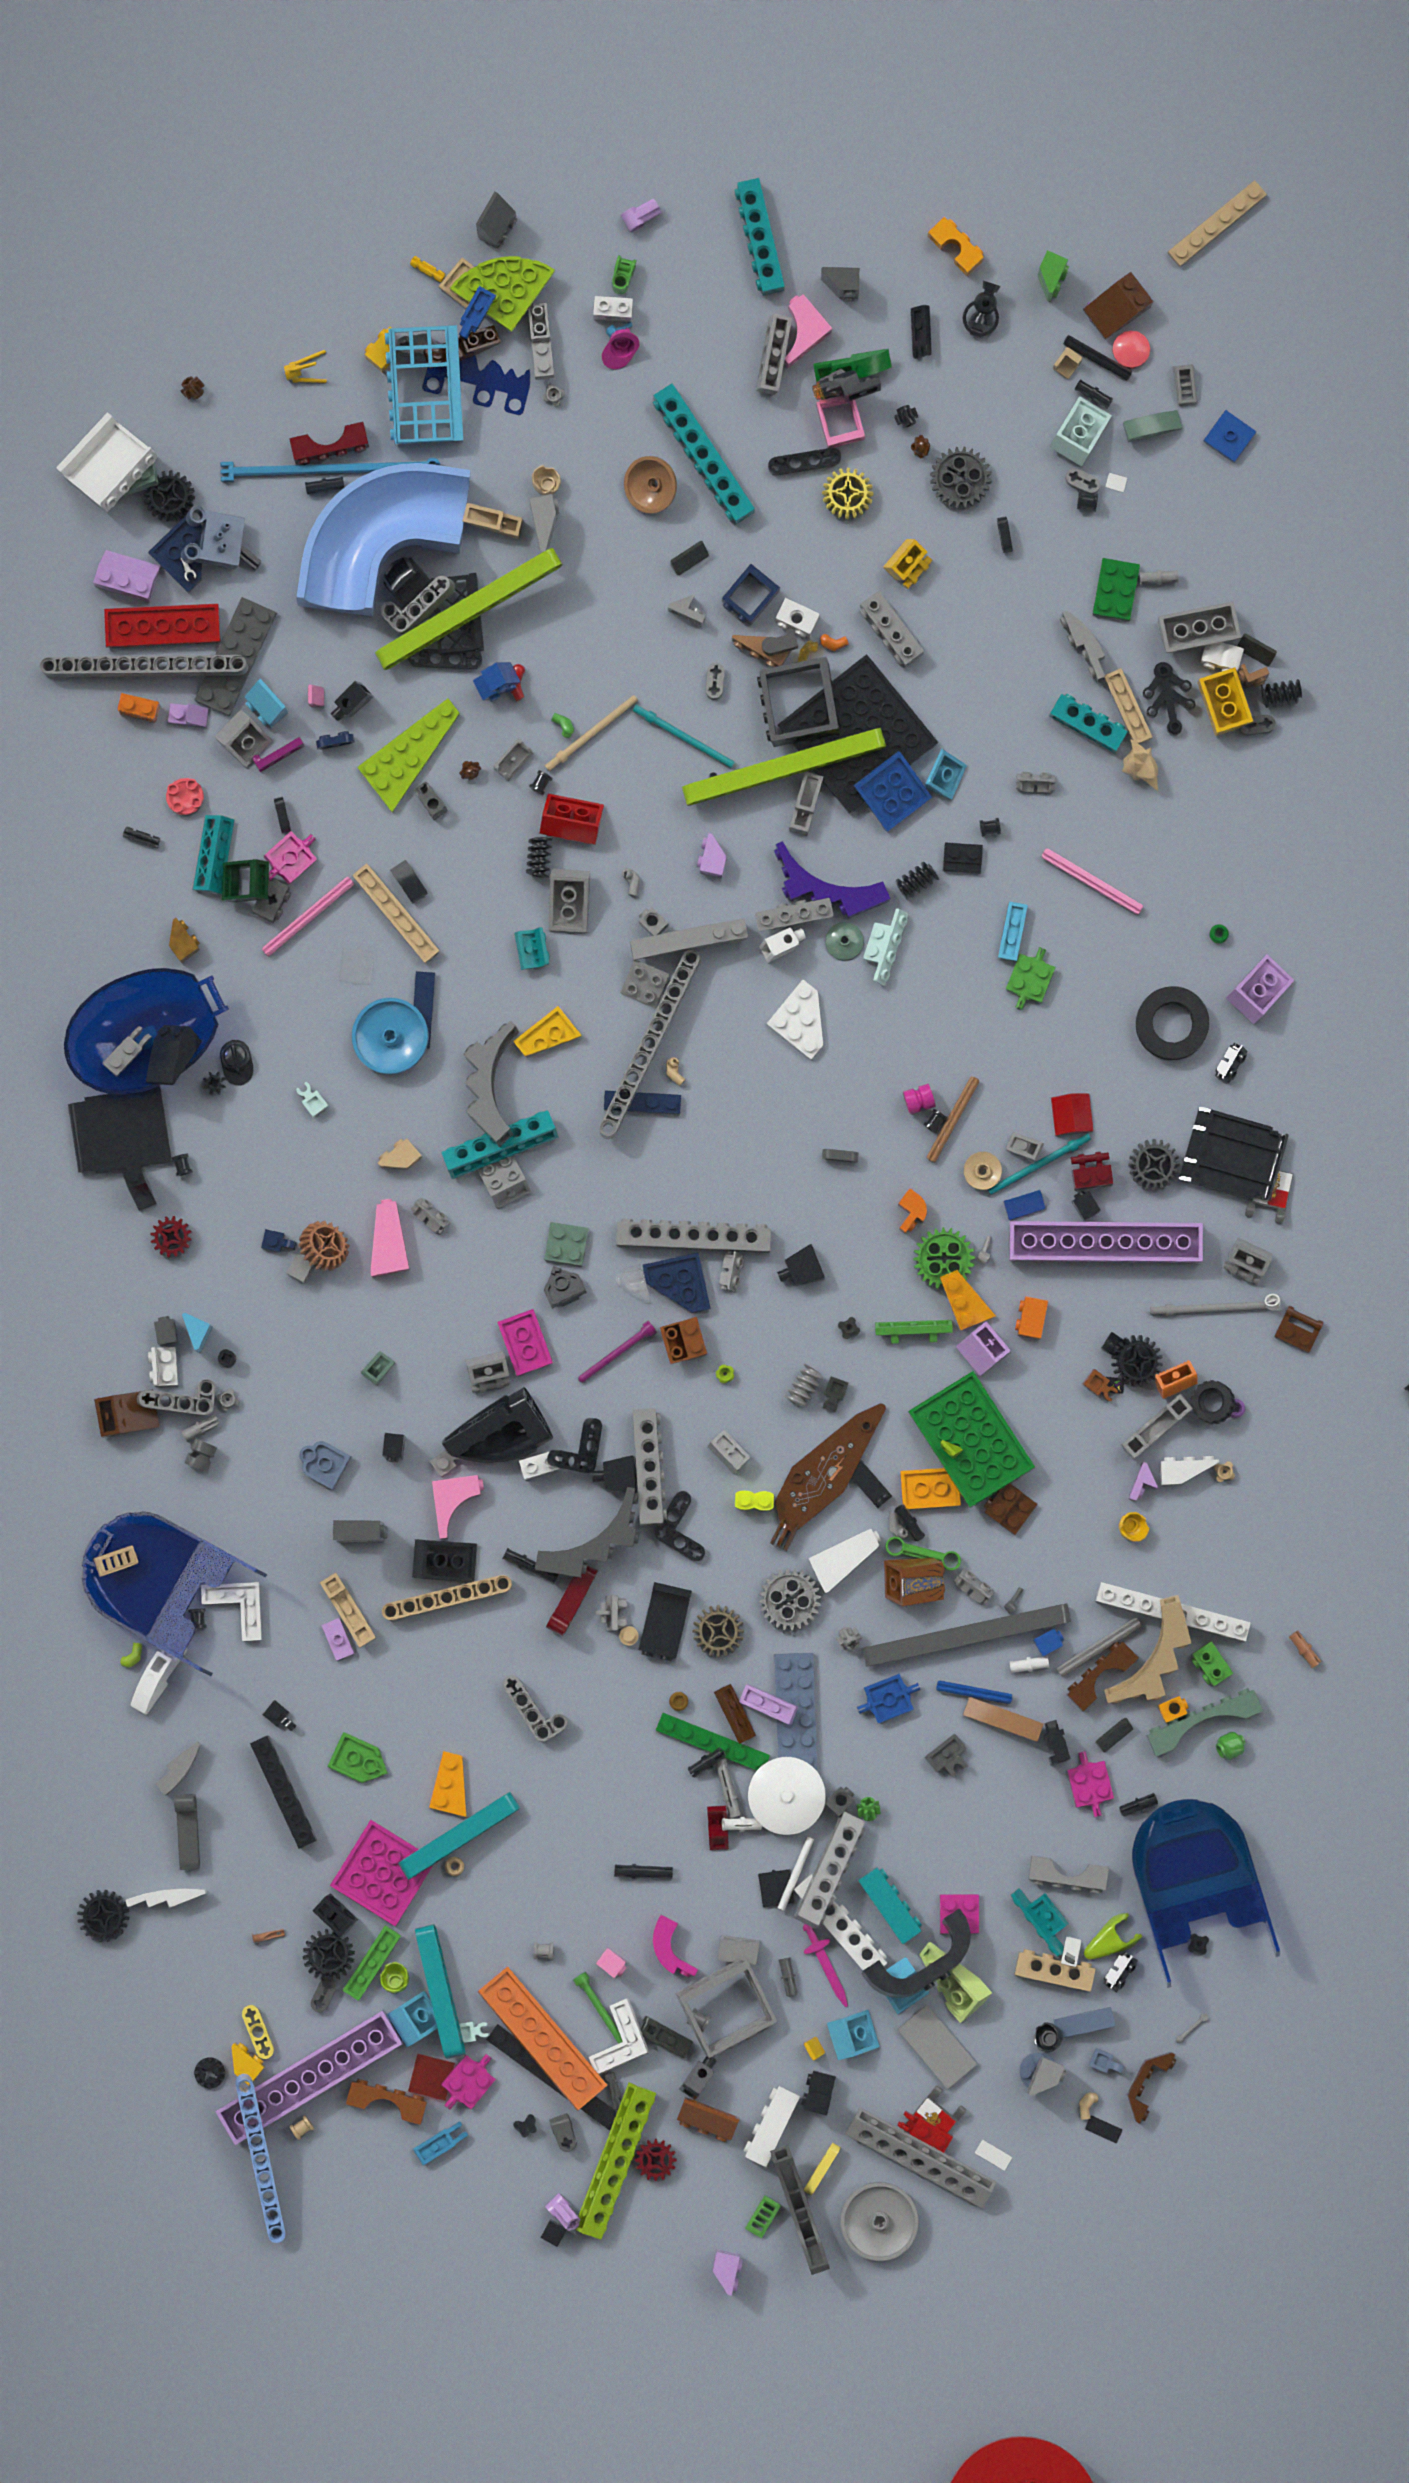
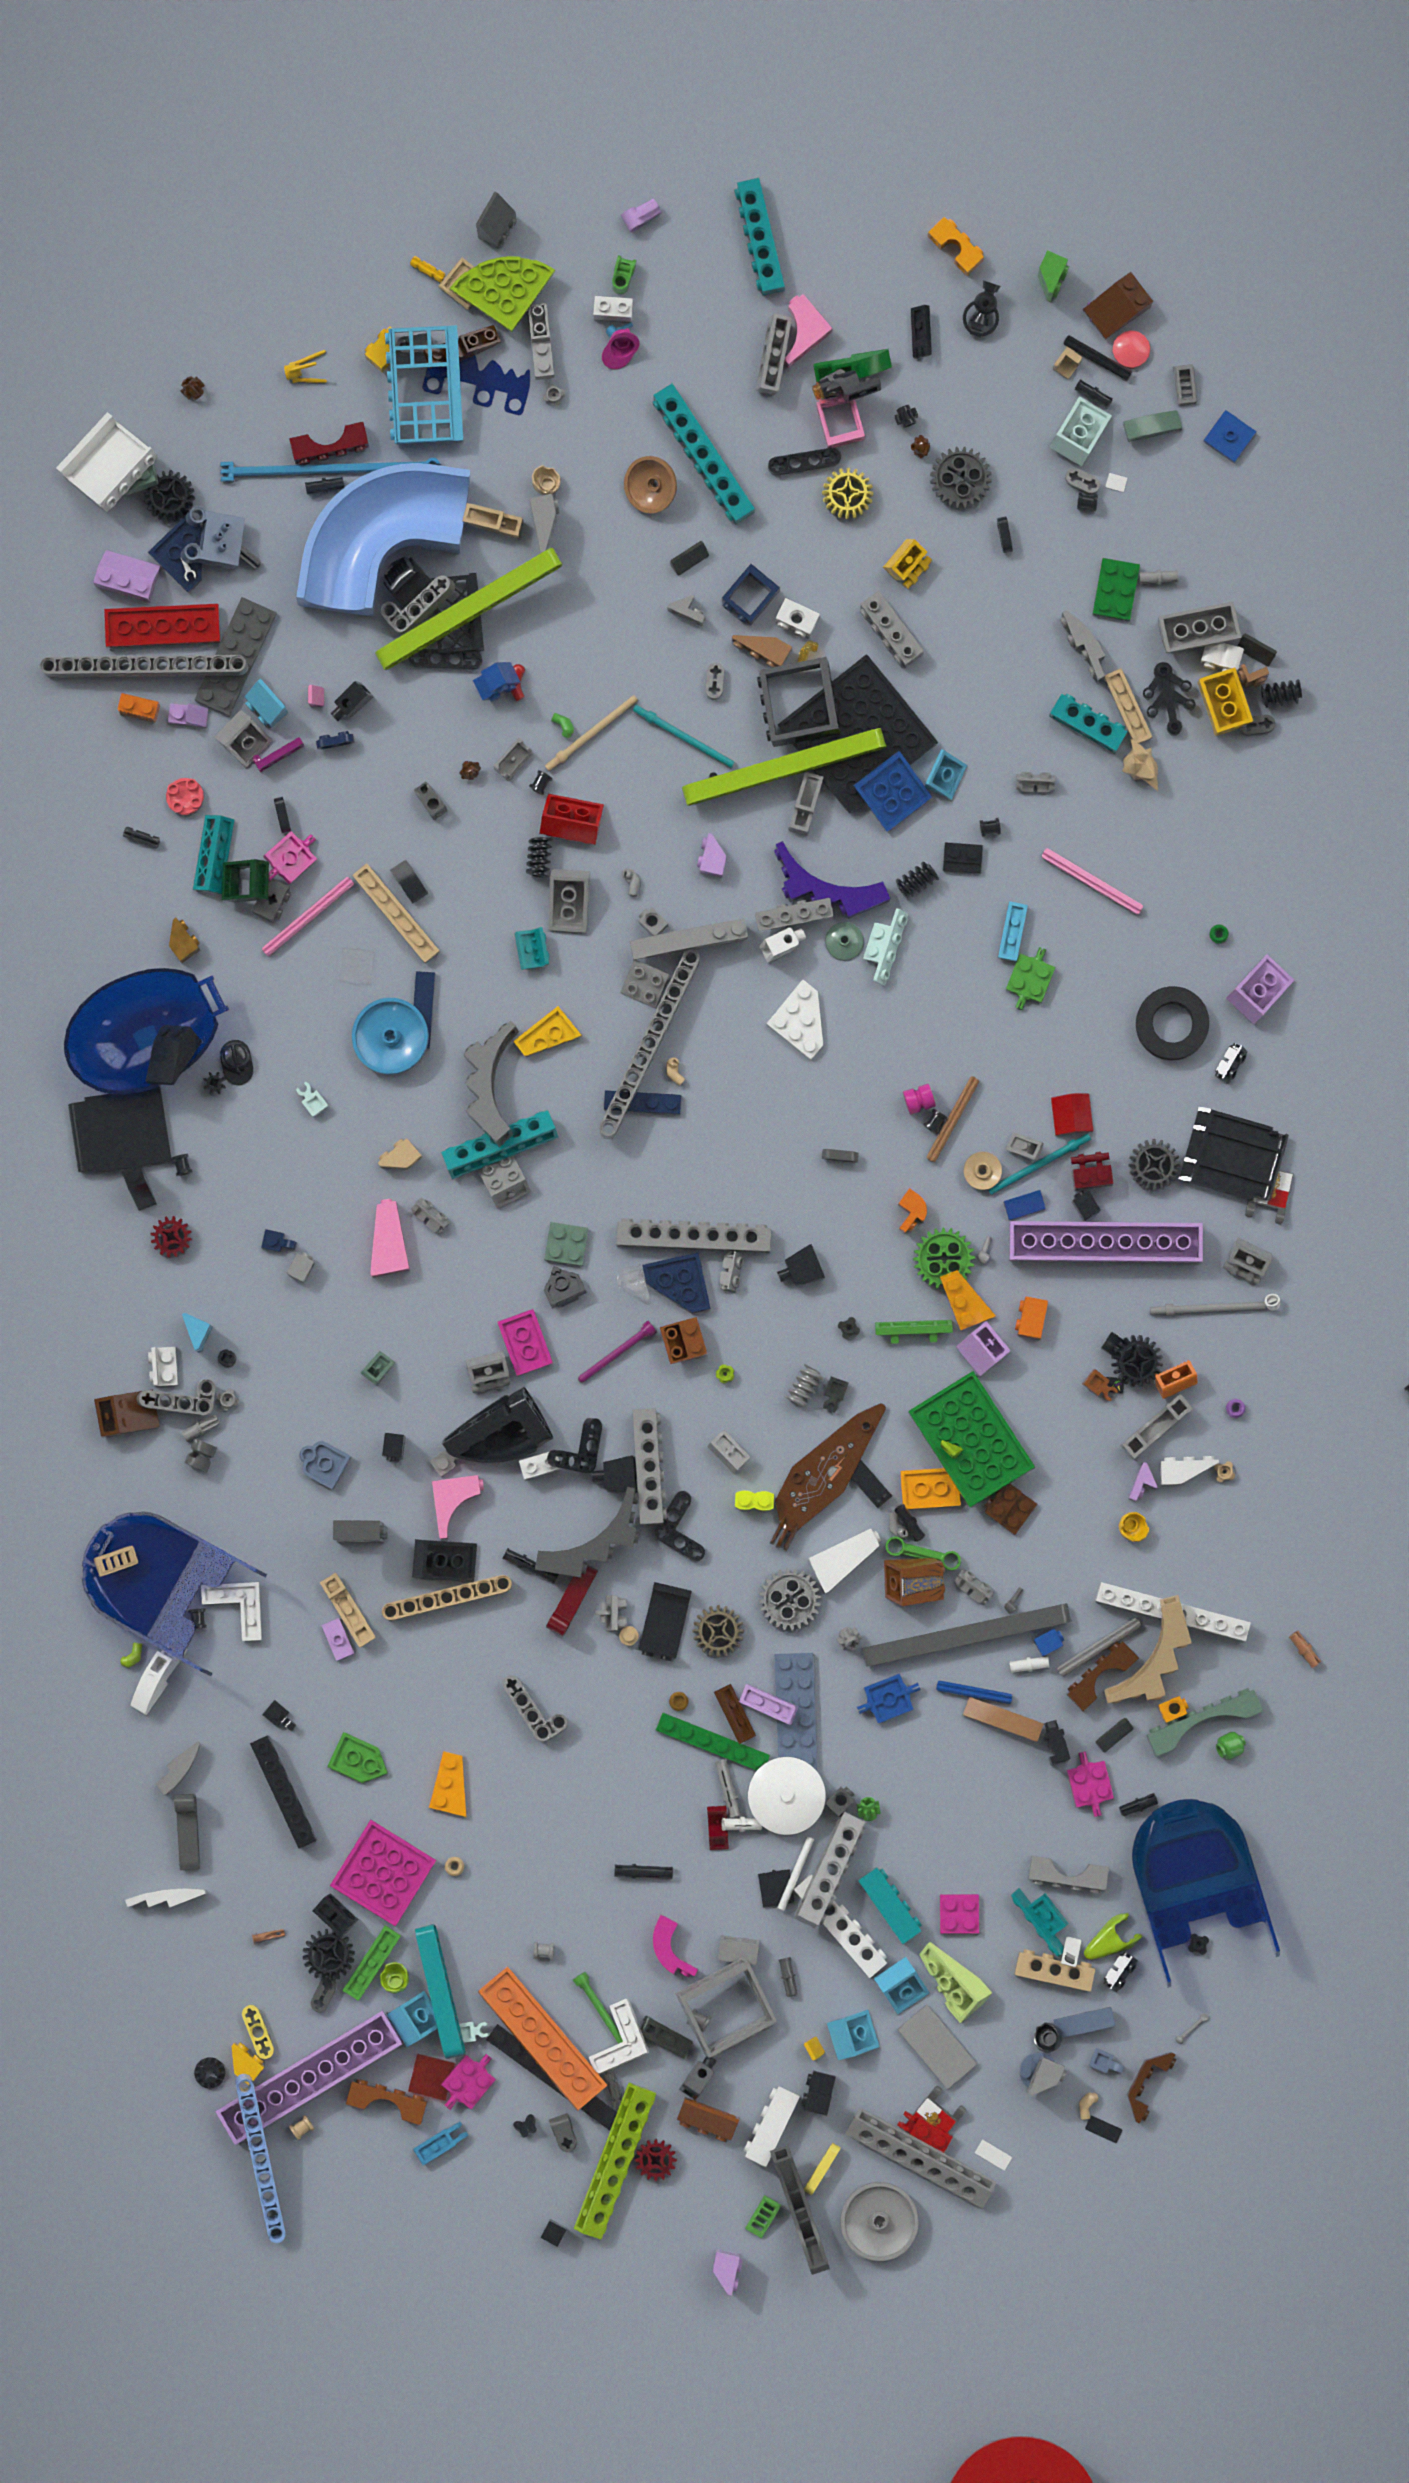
black gear [77,1890,130,1942] -> none
light grey hinge [102,1026,152,1077] -> none
dark grey brick [154,1316,178,1346] -> none
nougat gear [298,1220,350,1272] -> none
lime wing [357,698,460,813] -> none
teal beam [398,1792,520,1880] -> none
blue hinge [459,286,496,339] -> none
lavender piece [545,2193,581,2231] -> none
bright pink slope [596,1948,627,1978] -> none
black pin [688,1747,726,1778] -> none
dark grey leg [762,628,798,656] -> none
dark pink sword [803,1924,848,2007] -> none
orange arm [820,634,849,651] -> none
dark grey slope [821,267,860,302] -> none
black arch [861,1908,971,1998] -> none
dark grey plate [924,1733,968,1778] -> none
tan plate [1168,180,1267,267] -> none
black tyre [1191,1380,1236,1424] -> none
bright green brick [1191,1641,1233,1686] -> none
reddish brown plate [1274,1305,1324,1353] -> none

